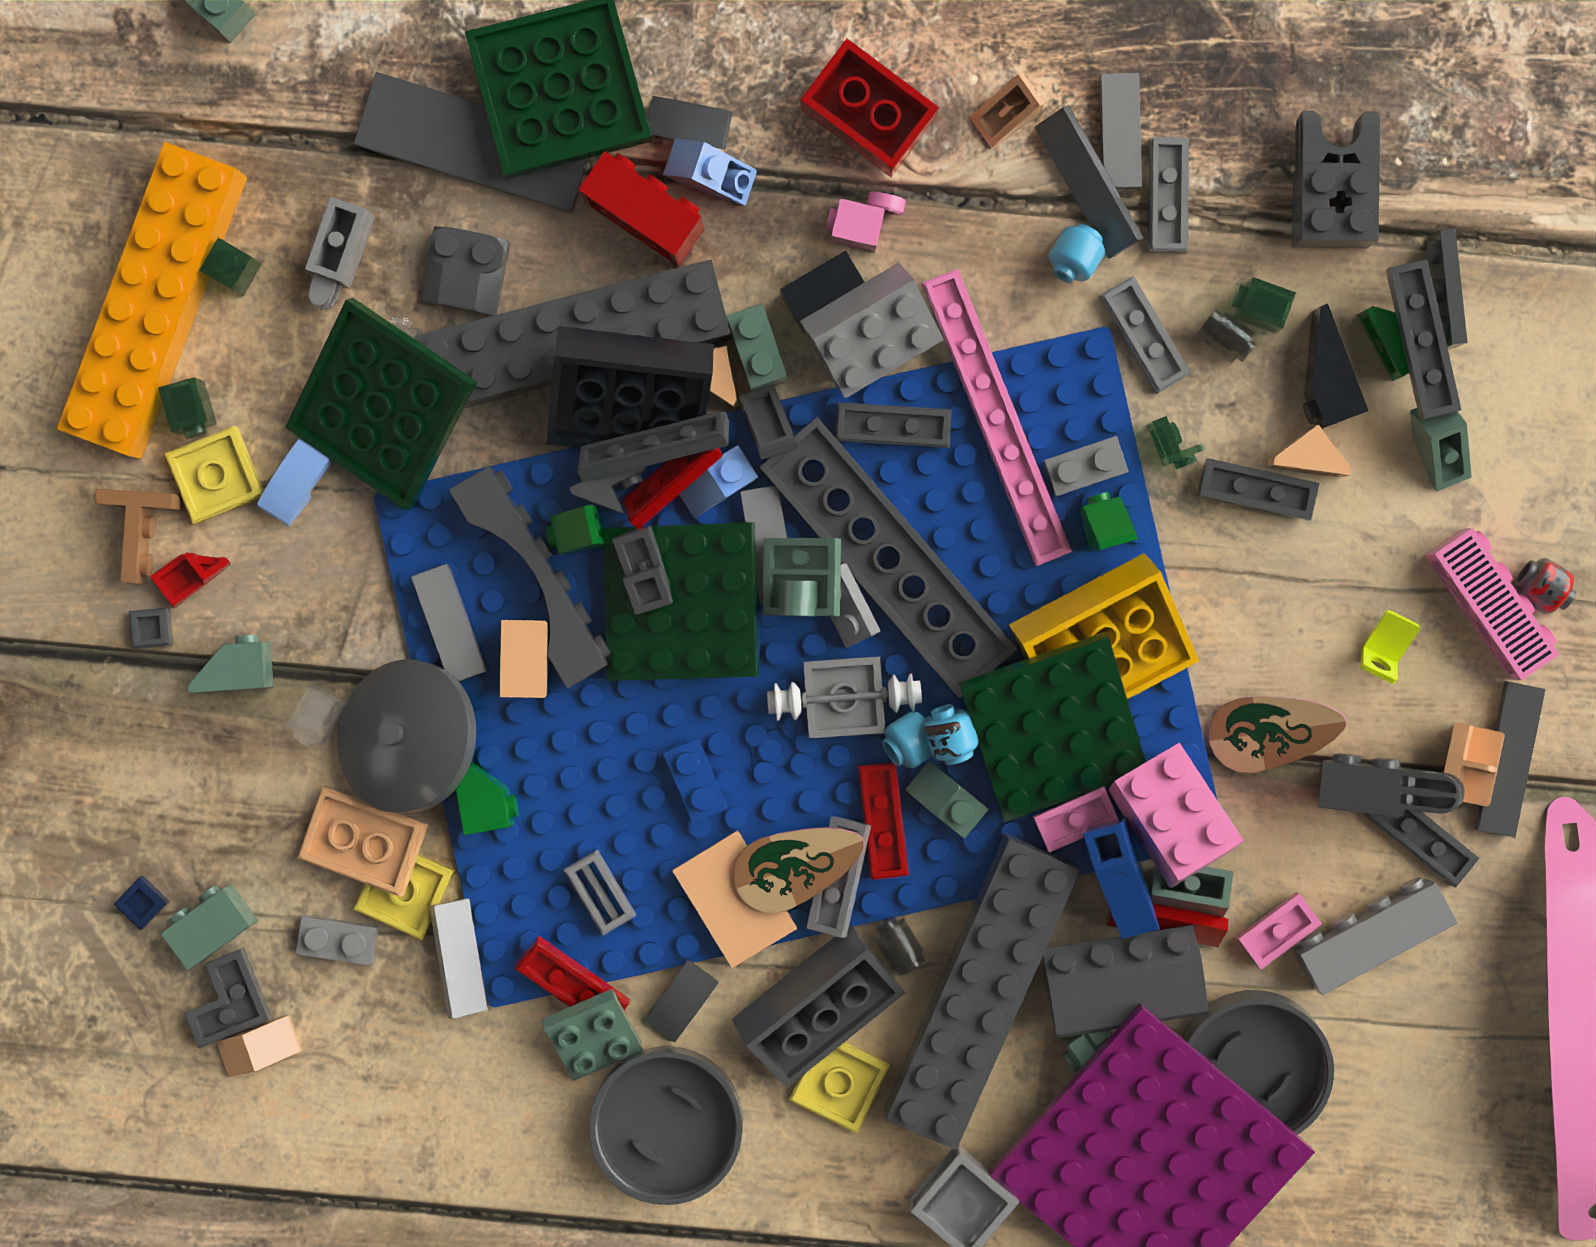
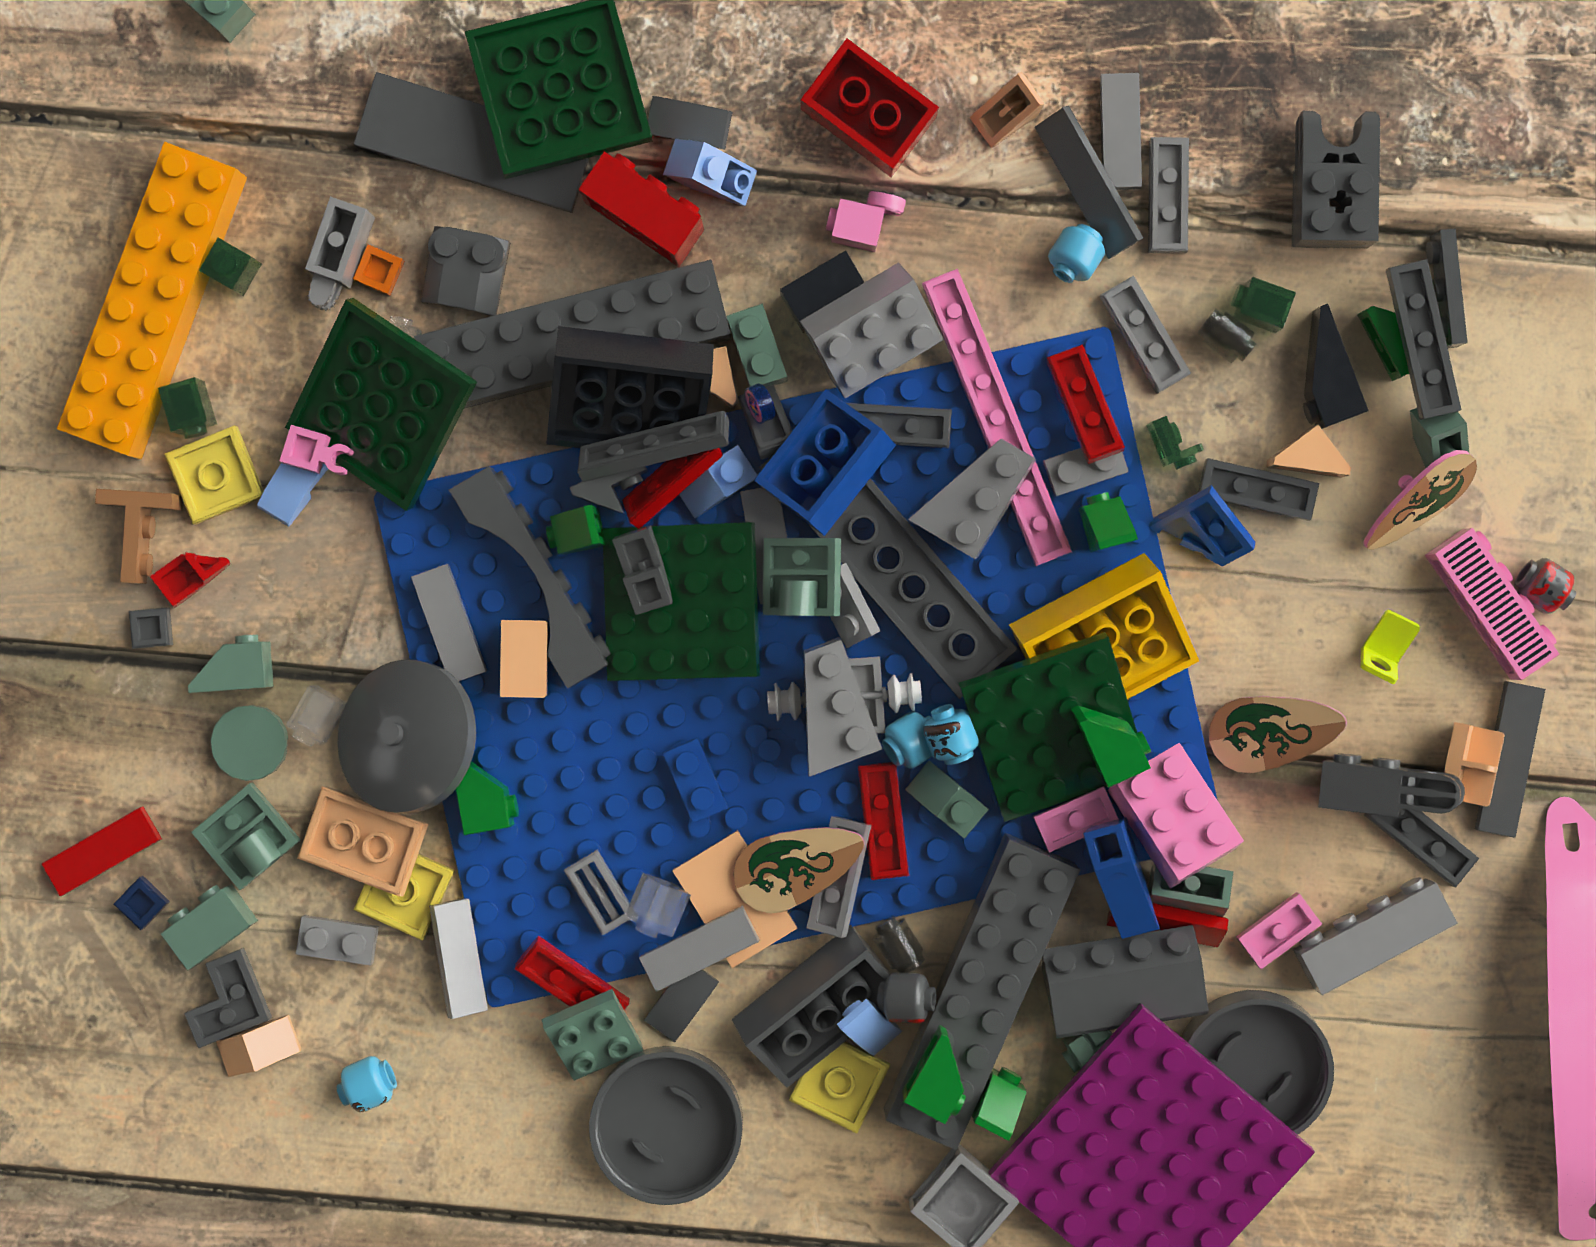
none -> red tile [42,806,162,897]
none -> sand green plate [191,782,301,890]
none -> sand green tile [211,705,288,781]
none -> bright pink plate [279,425,354,475]
none -> medium azure head [337,1056,397,1112]
none -> orange tile [353,244,405,296]
none -> clear brick [625,873,691,938]
none -> light grey tile [639,905,760,992]
none -> clear blue tile [744,383,775,424]
none -> blue slope [754,389,896,536]
none -> light grey wedge [803,637,882,777]
none -> light blue slope [837,999,902,1056]
none -> dark grey head [877,973,936,1024]
none -> green slope [902,1025,966,1124]
none -> light grey wedge [908,439,1036,559]
none -> slope [972,1067,1027,1141]
none -> red tile [1047,344,1125,464]
none -> green slope [1071,705,1151,788]
none -> blue wing [1150,485,1256,567]
none -> shield [1363,450,1477,550]

